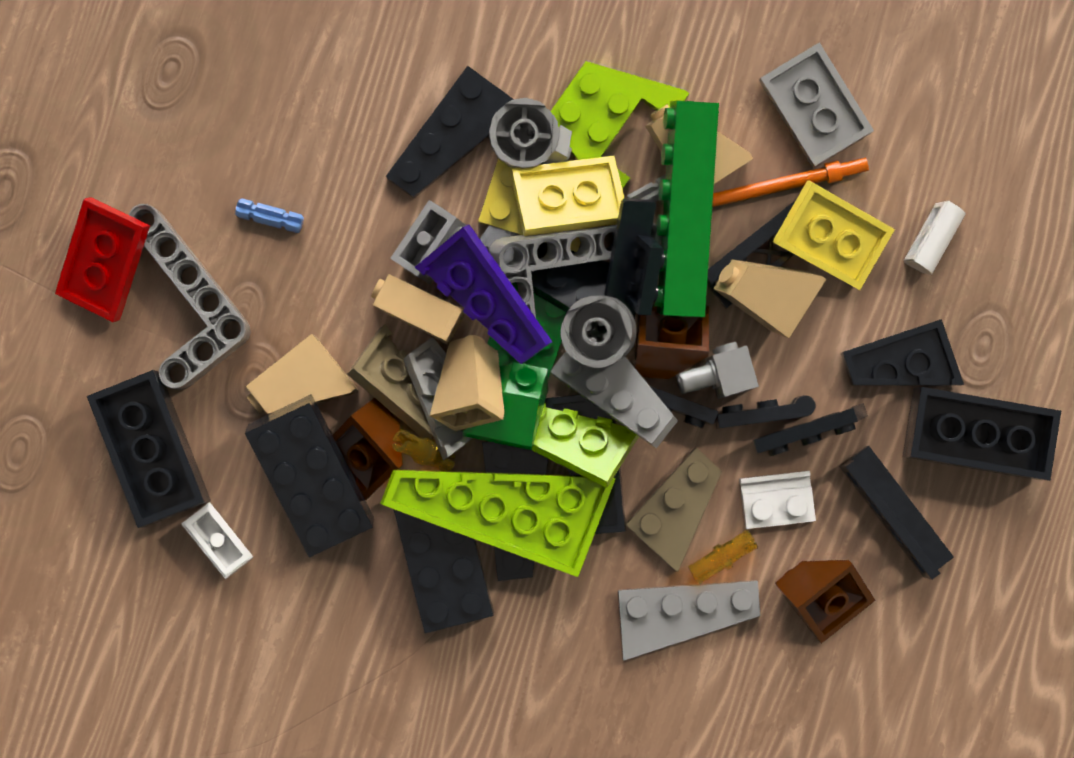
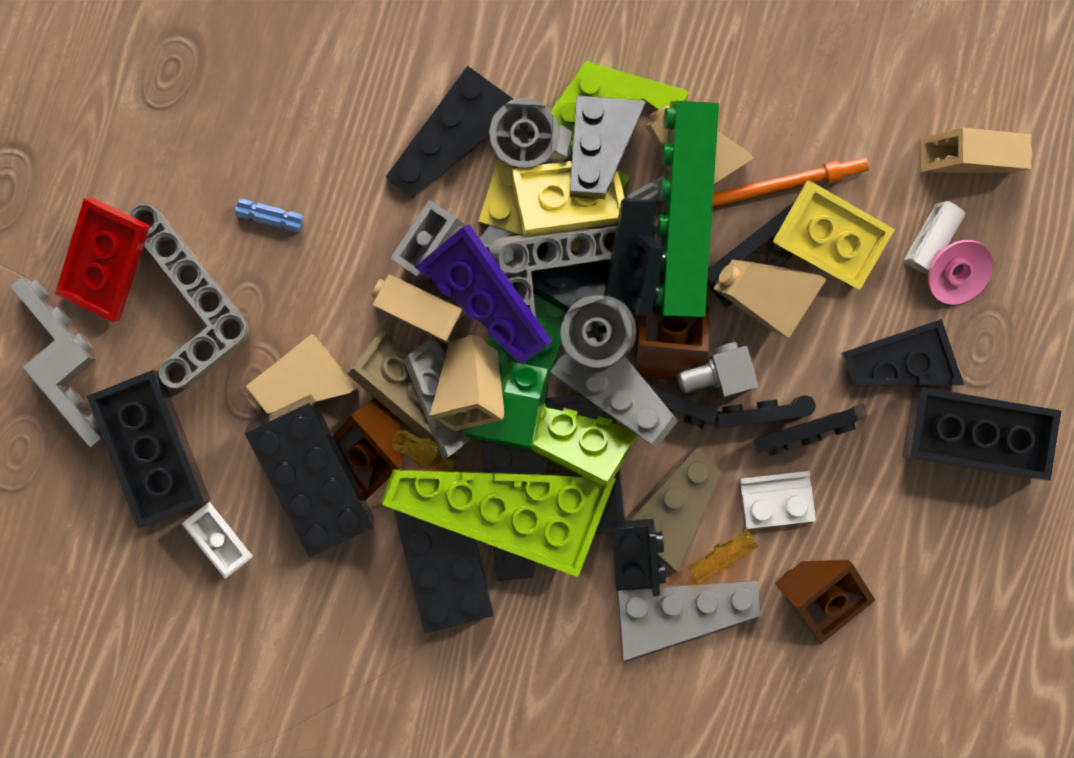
light grey plate [759,42,874,168] -> none
black fence [839,446,954,580] -> none
none -> light grey bracket [10,277,104,448]
none -> wing [569,96,646,199]
none -> black bracket [611,519,666,597]
none -> tan slope [921,128,1033,174]
none -> bright pink dish [928,240,993,305]

